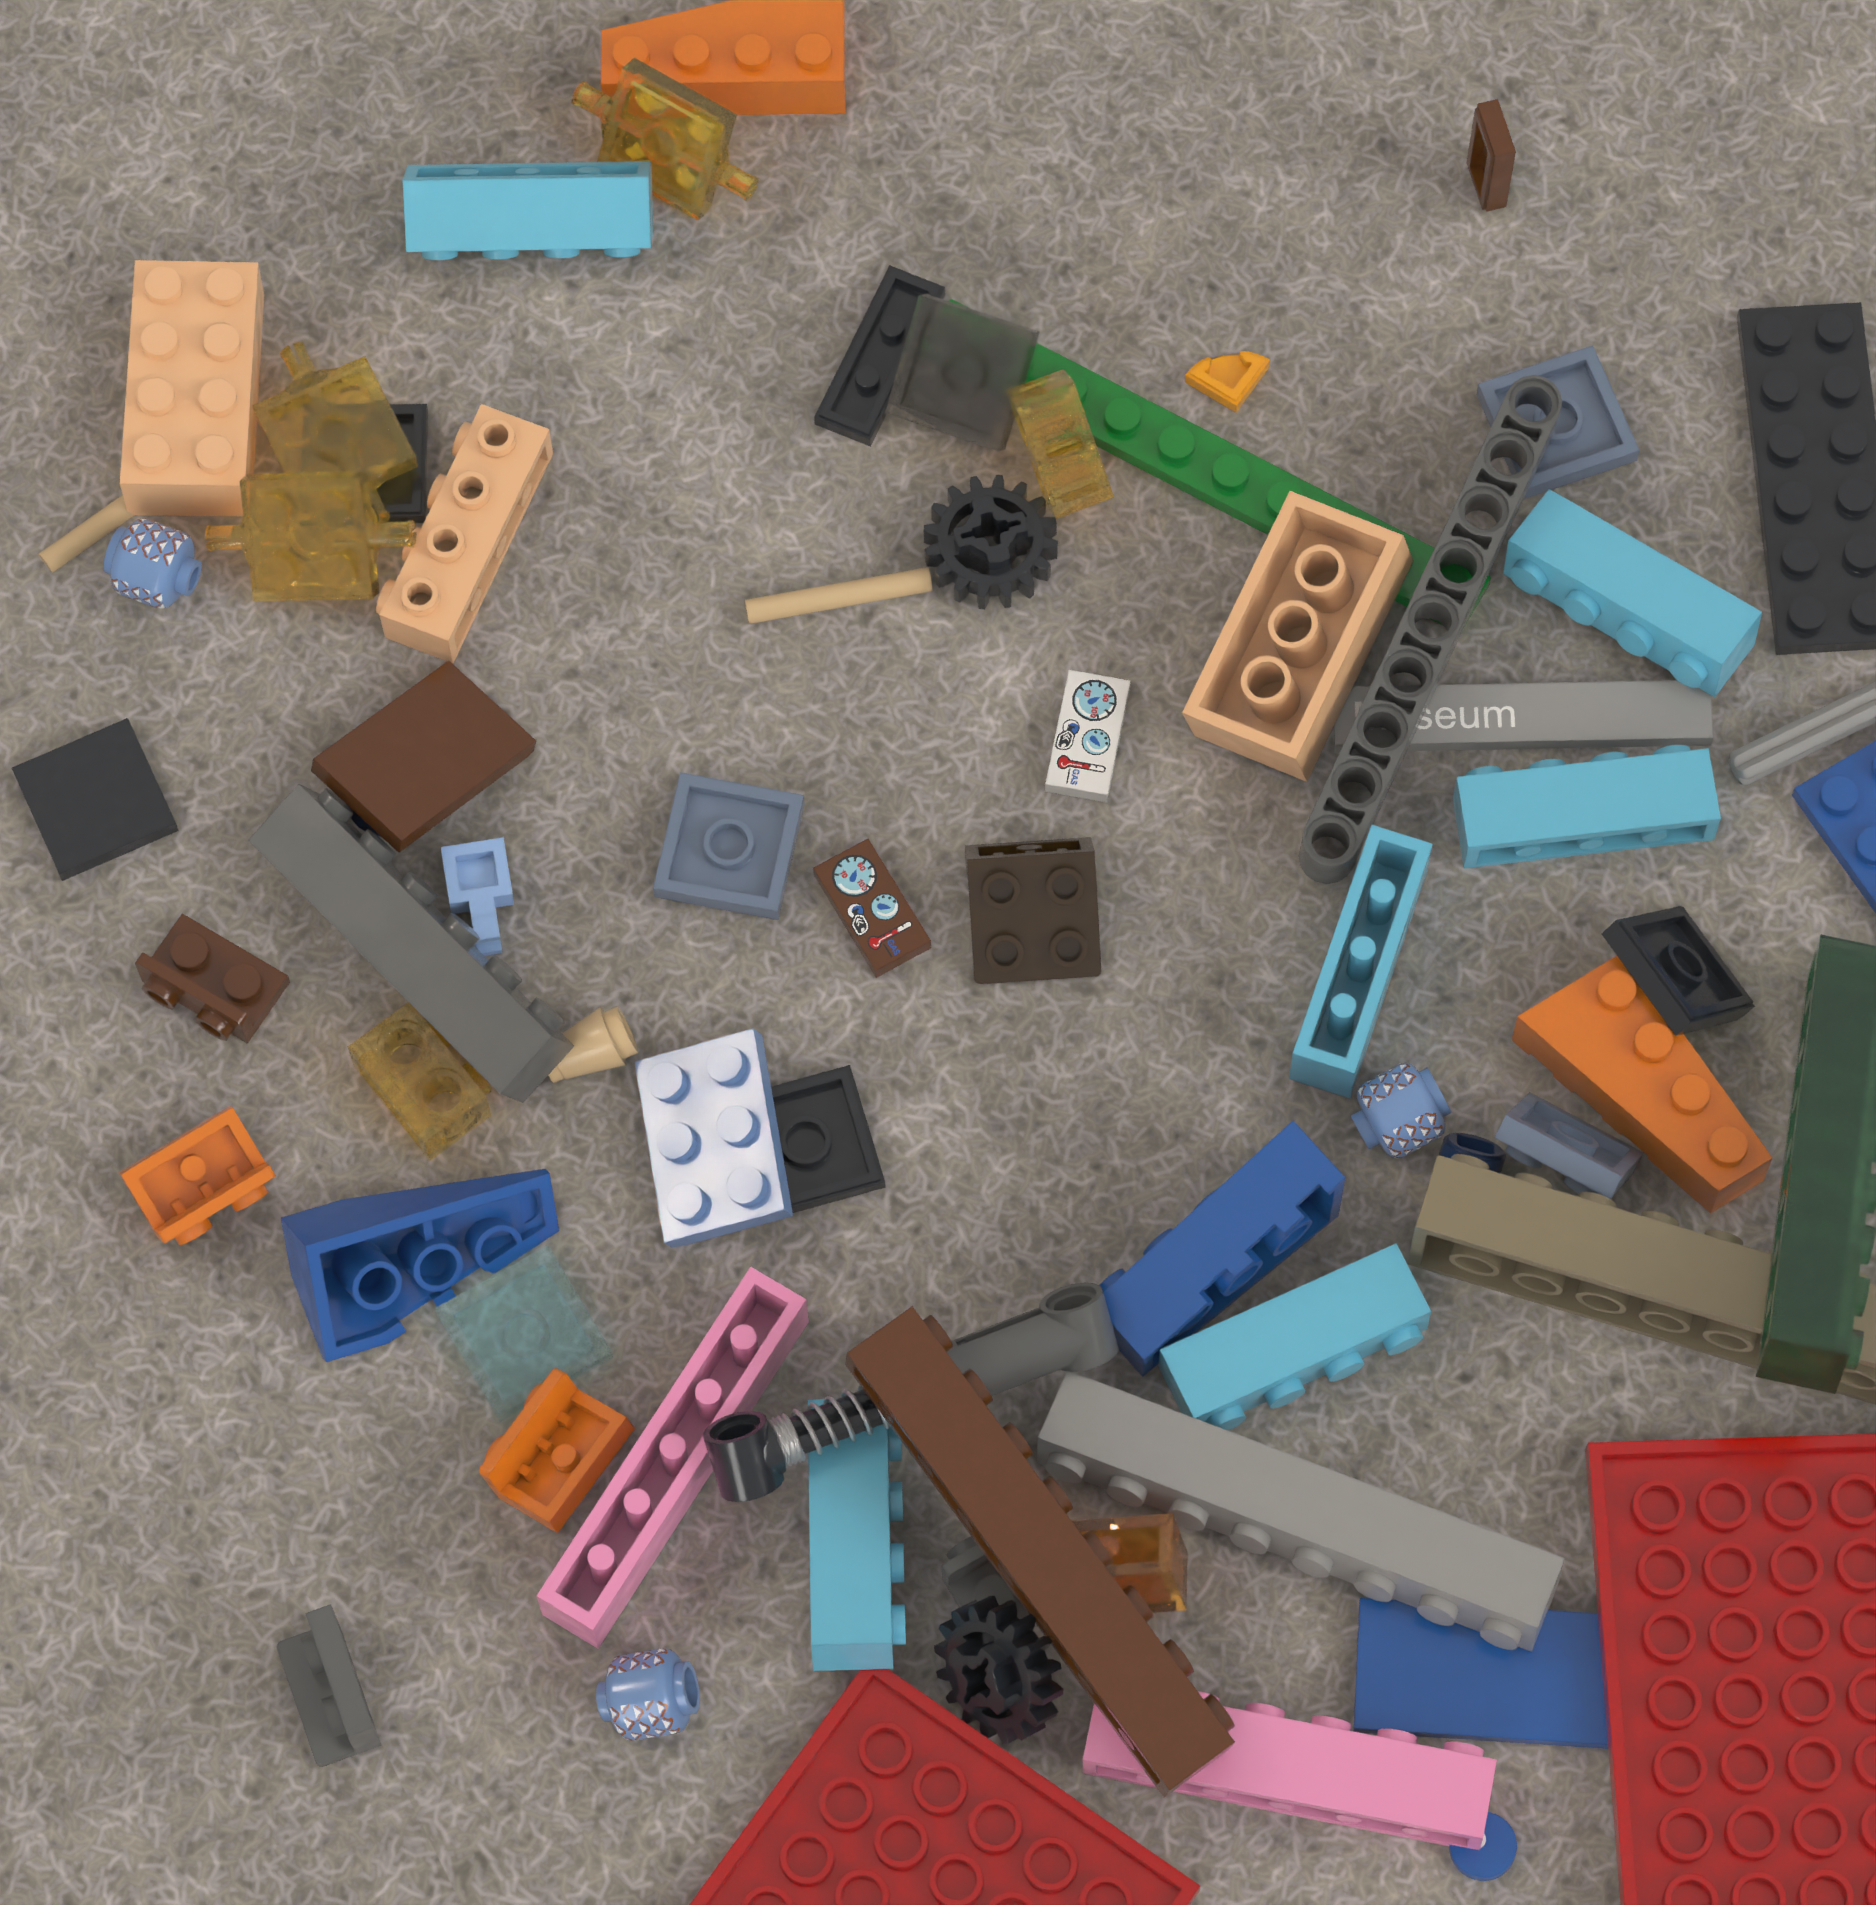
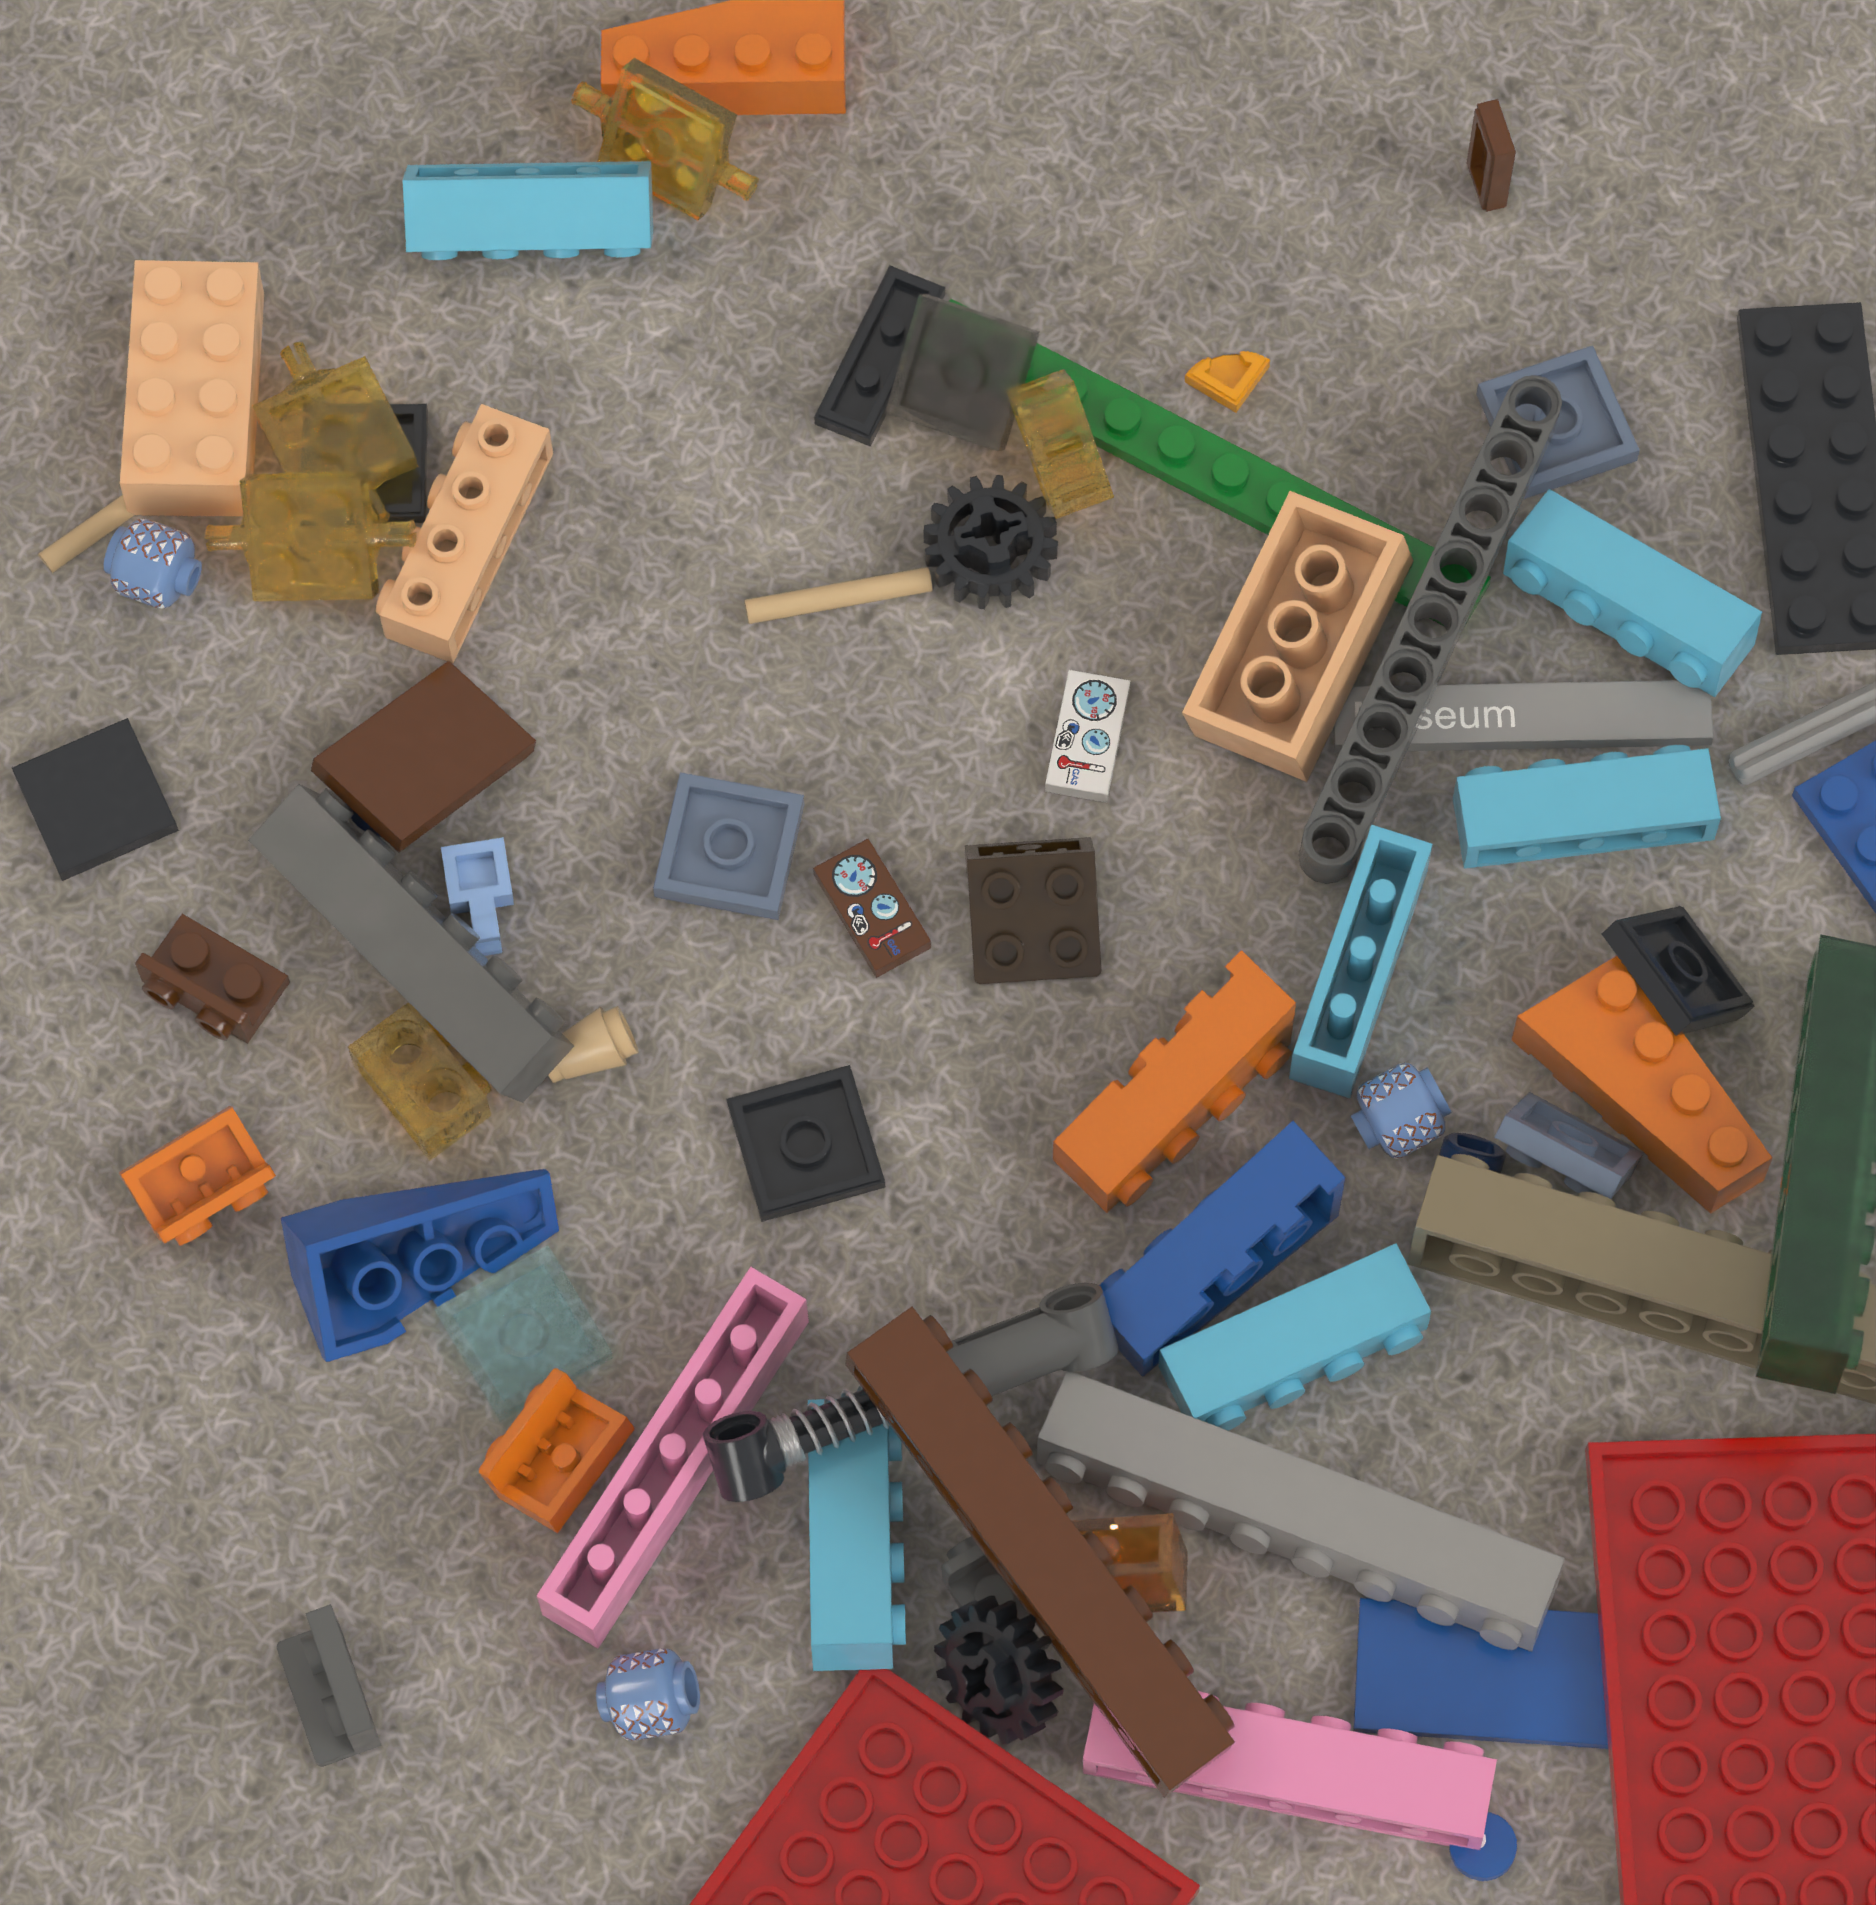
plate [635,1028,793,1248] -> none
none -> orange wedge [1053,950,1296,1213]

